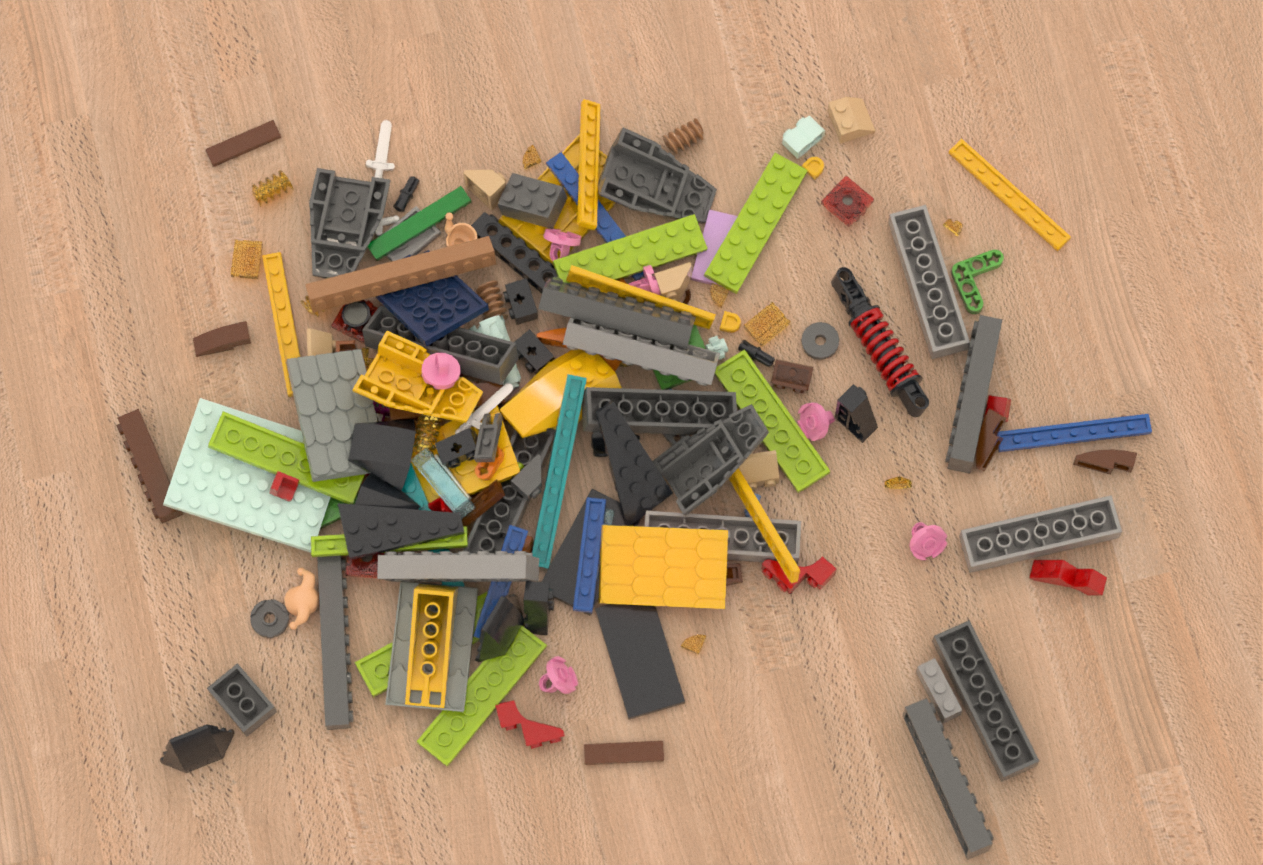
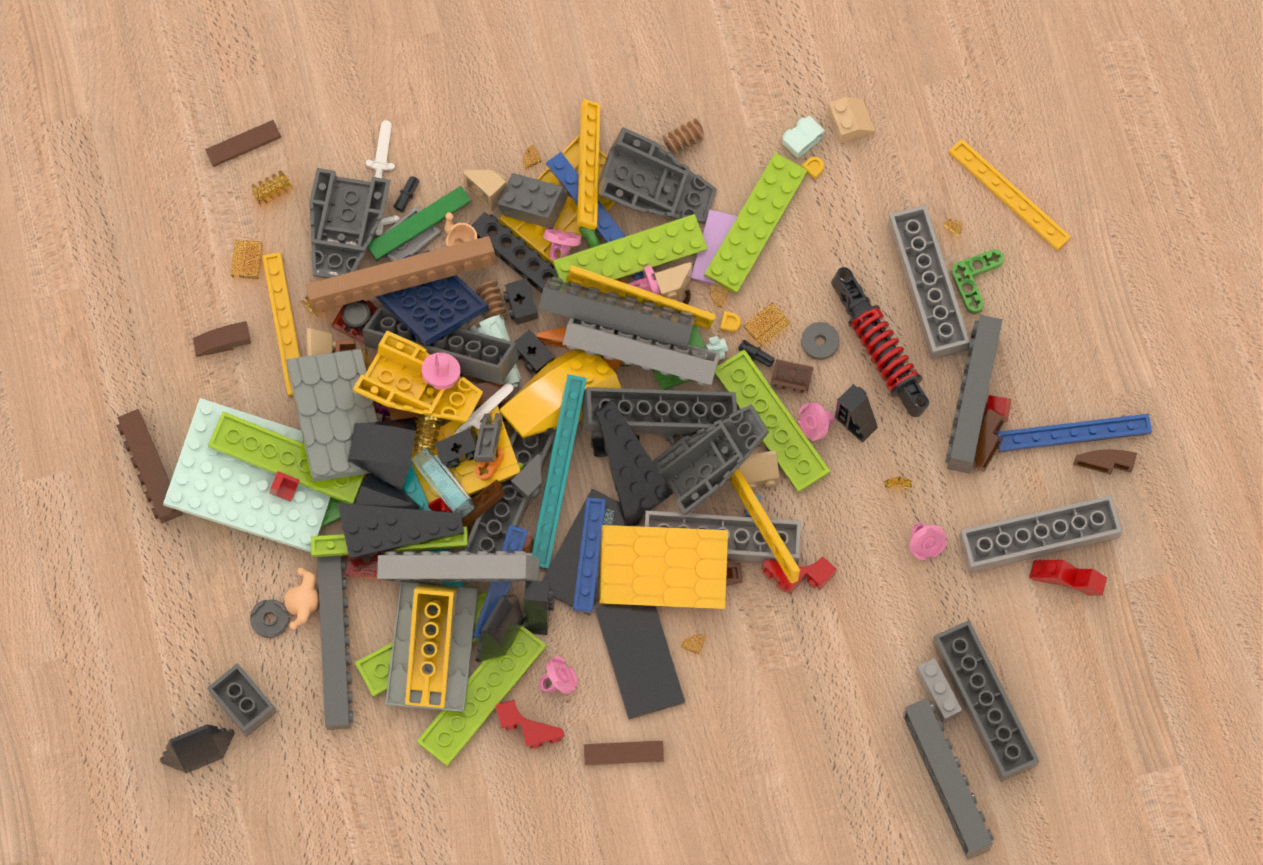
clear red piece [821,176,874,227] -> none
none -> bright green pin [579,226,601,248]

